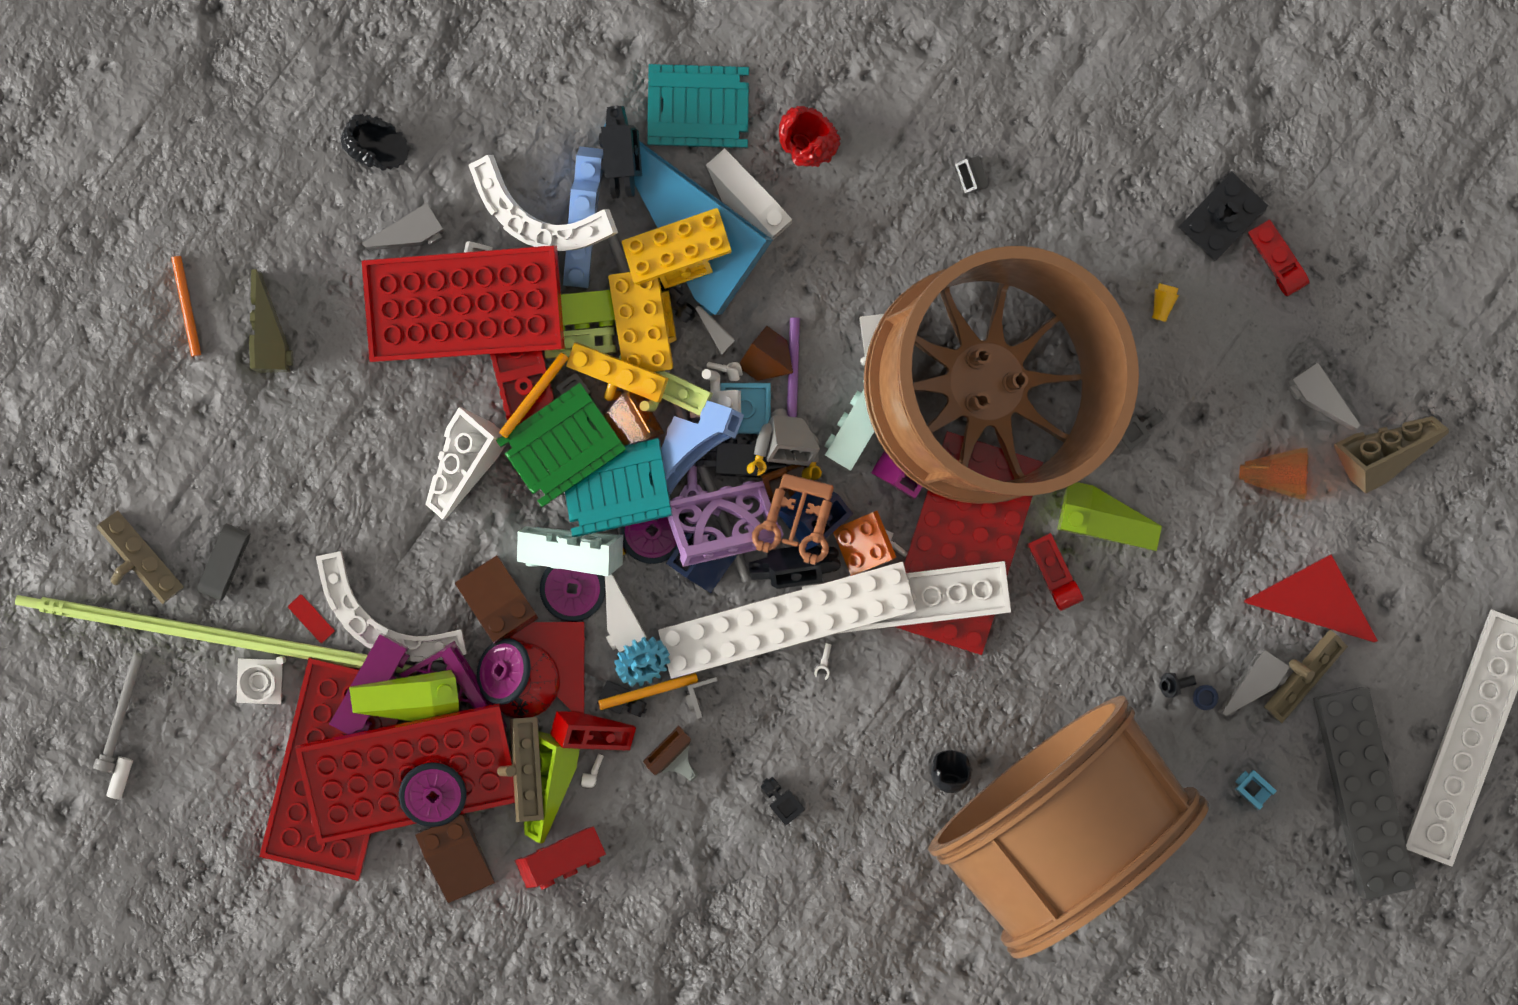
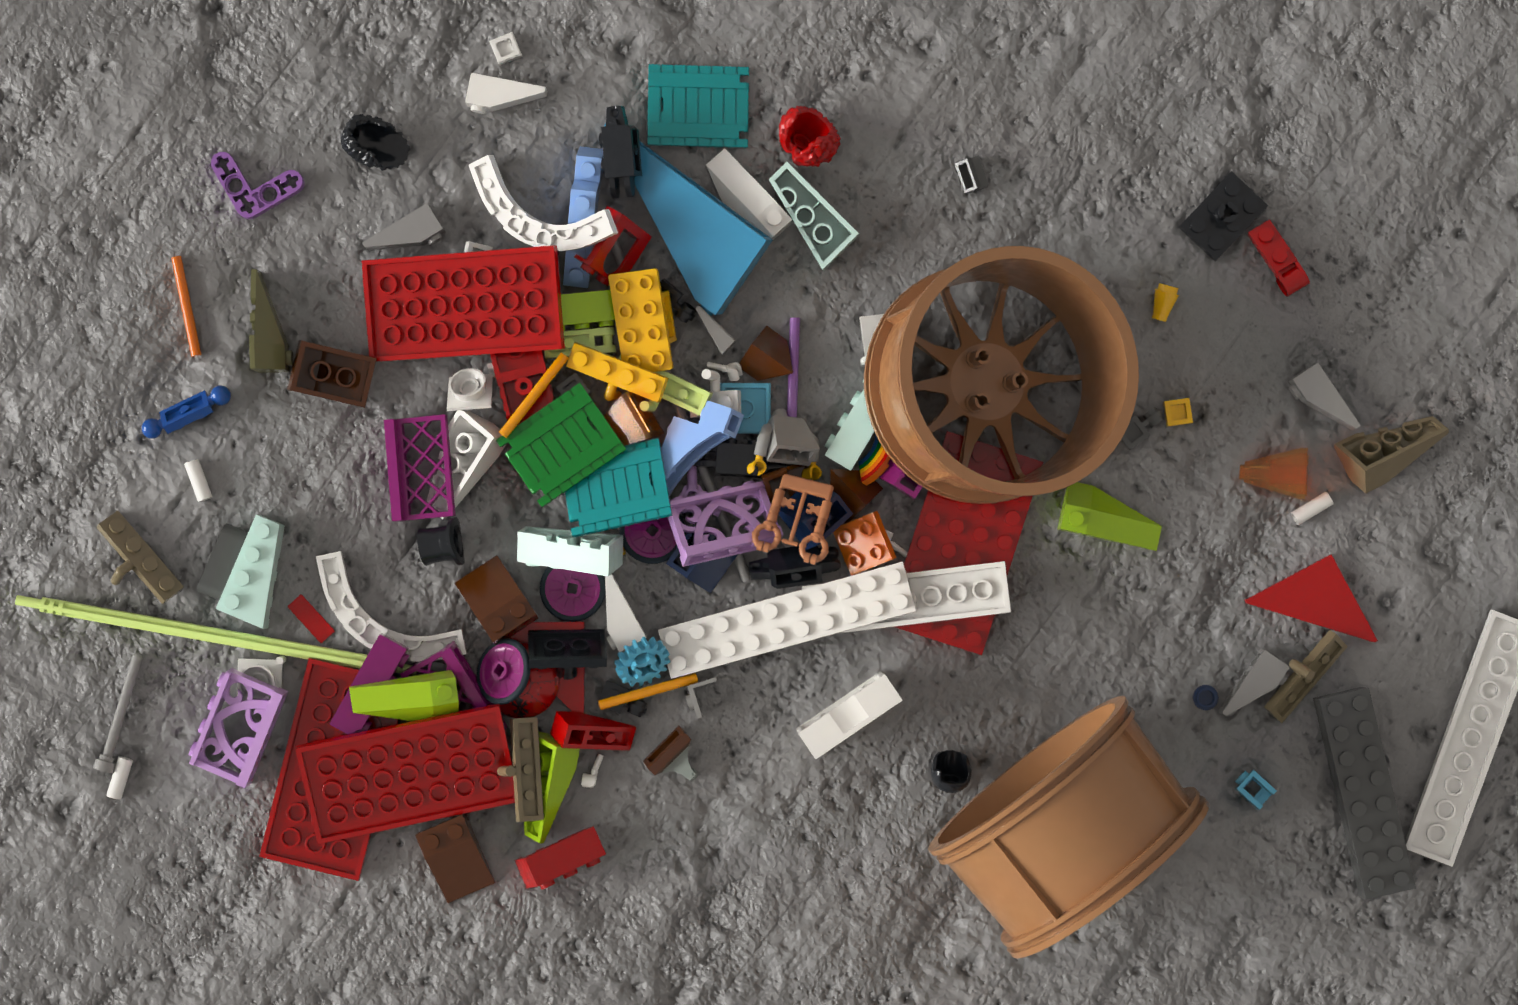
magenta wheel [399,763,467,827] -> none
yellow bracket [622,208,732,289] -> none
black plate [761,777,805,826] -> none
white hand [814,643,832,680] -> none
red plate [1027,533,1084,612] -> none
black plate [1160,673,1197,698] -> none
none -> blue plate [141,385,231,439]
none -> white hinge [184,459,212,502]
none -> lavender fence [189,668,289,788]
none -> medium lavender beam [211,152,305,219]
none -> light aqua wedge [216,515,285,629]
none -> reddish brown slope [287,340,377,408]
none -> magenta fence [384,414,456,522]
none -> black piece [417,517,465,566]
none -> white hat [447,363,496,411]
none -> white slope [465,73,548,114]
none -> white tile [489,32,523,66]
none -> black plate [528,629,607,680]
none -> red panel [574,206,652,287]
none -> light aqua wedge [769,162,859,271]
none -> white tile [796,672,902,759]
none -> reddish brown slope [830,469,883,523]
none -> tile [858,434,891,486]
none -> yellow plate [1163,398,1193,427]
none -> white hinge [1291,492,1334,525]

